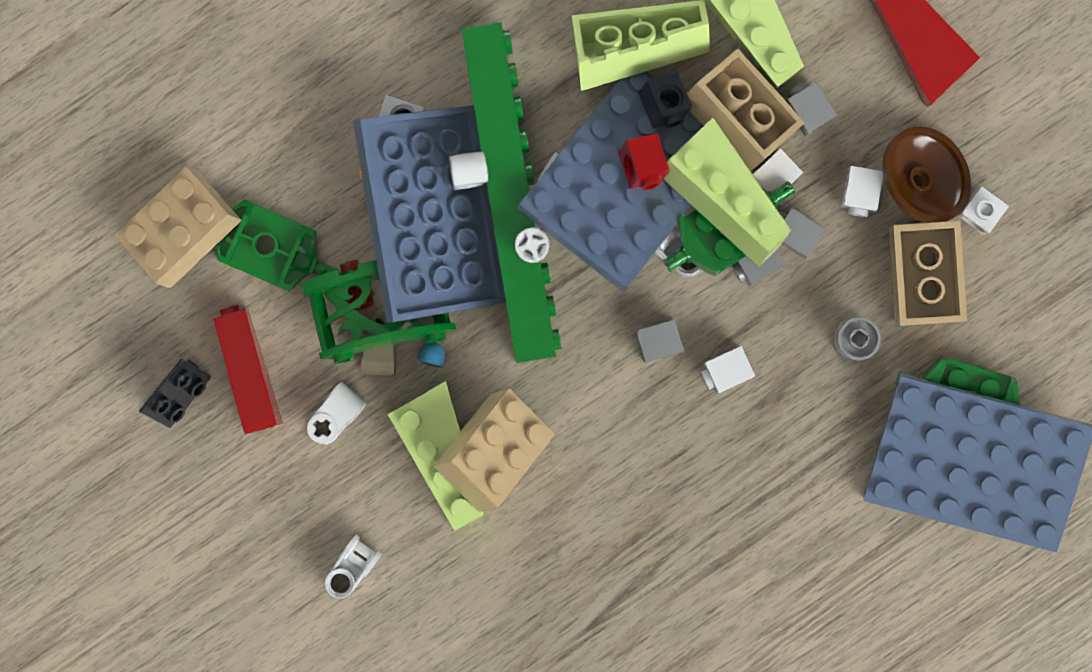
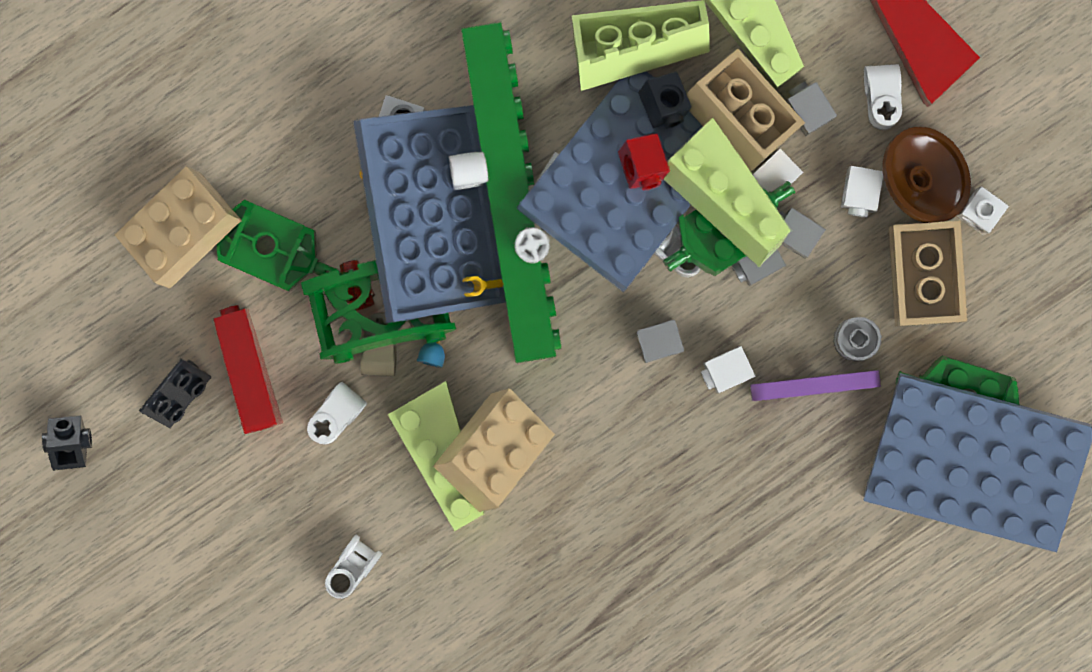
none -> black brick [42,415,92,471]
none -> yellow hand [462,276,503,297]
none -> medium lavender beam [750,370,881,401]
none -> white piece [864,64,902,130]

